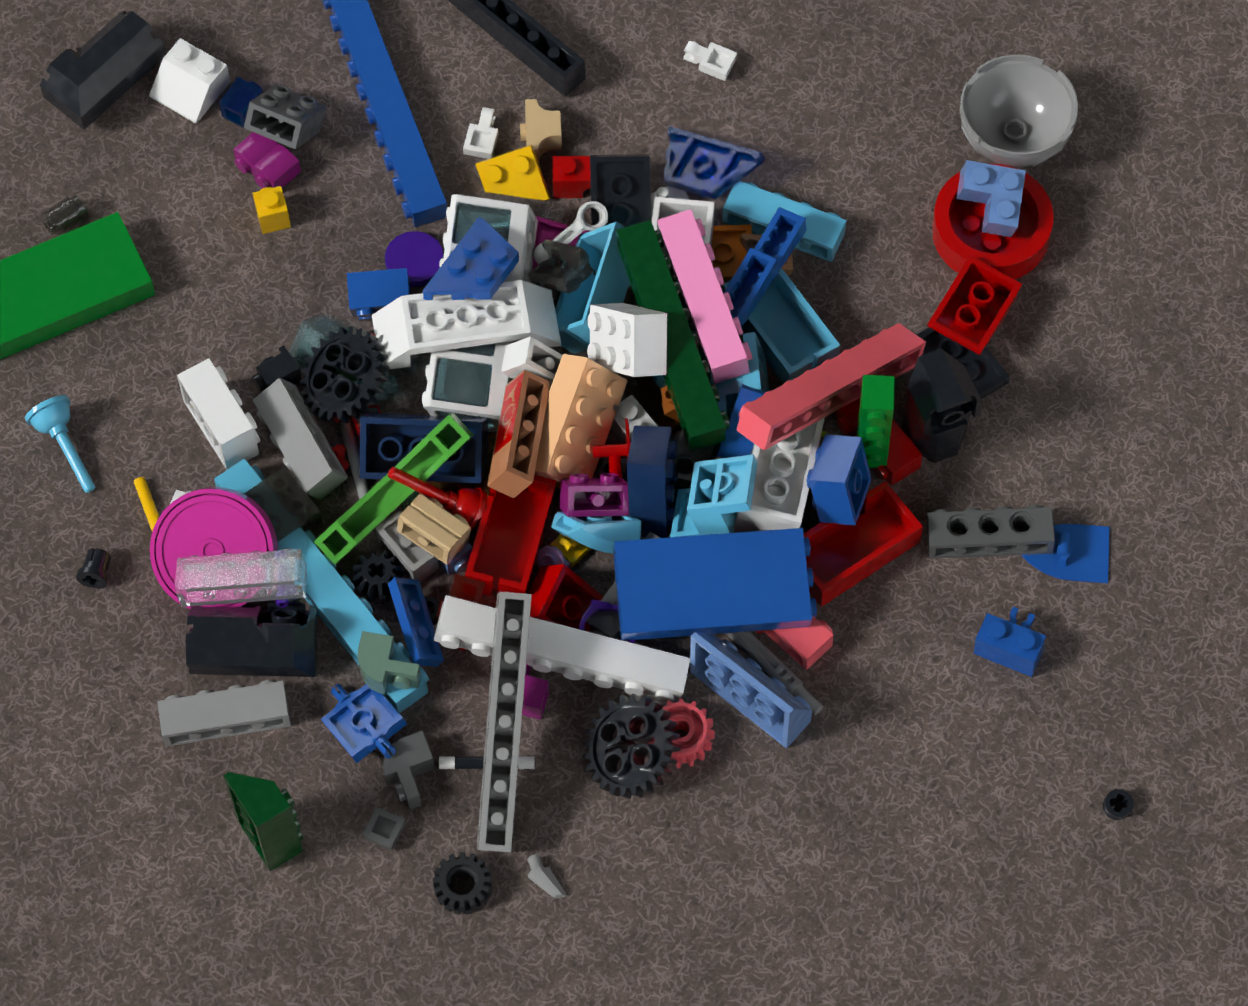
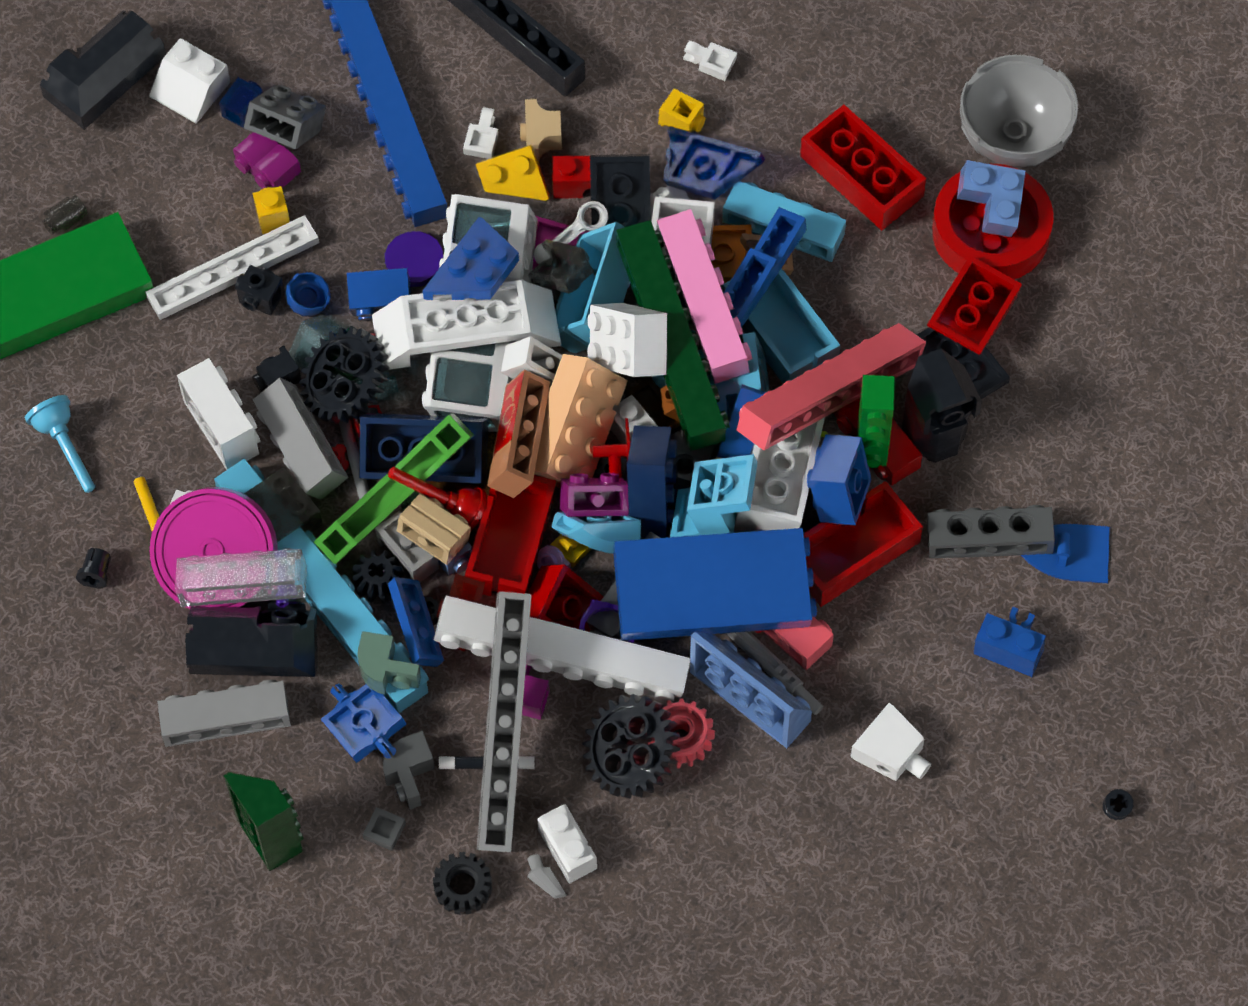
none -> white plate [146,215,319,320]
none -> black brick [235,265,285,316]
none -> blue hair [285,272,331,317]
none -> white brick [537,804,597,883]
none -> yellow brick [658,89,706,137]
none -> red brick [800,104,926,231]
none -> white torso [851,703,931,781]

